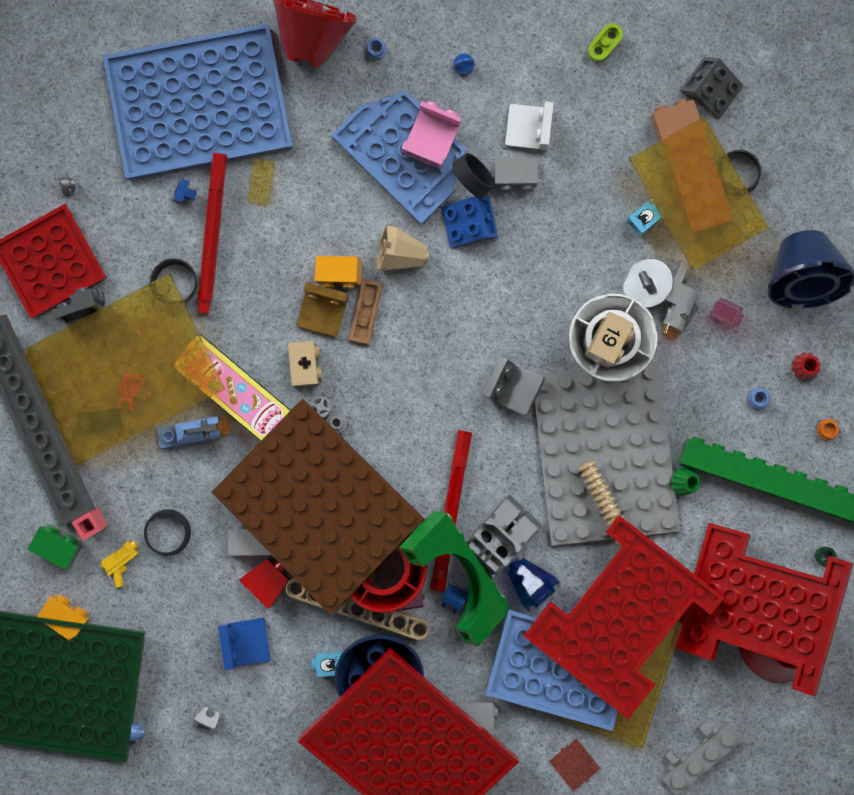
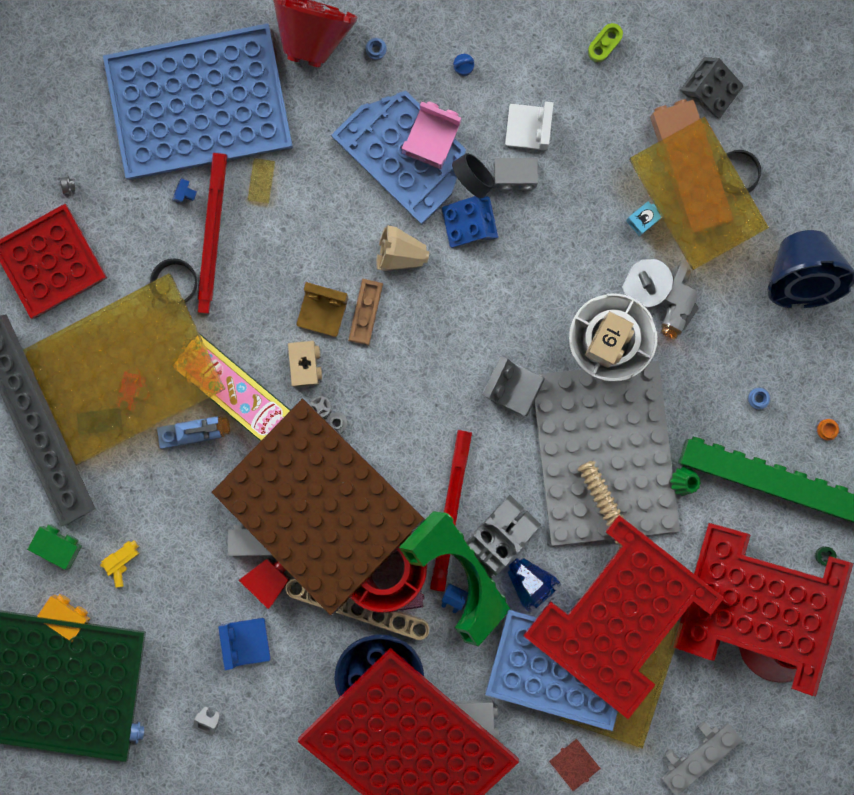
dark grey plate [51,287,106,324] -> none
coral brick [71,506,108,541] -> none
black tyre [144,509,191,556] -> none
medium azure brick [312,651,343,677] -> none
light orange brick [314,256,362,289] -> none
clear pink brick [708,297,744,329] -> none
red piece [792,352,821,381] -> none

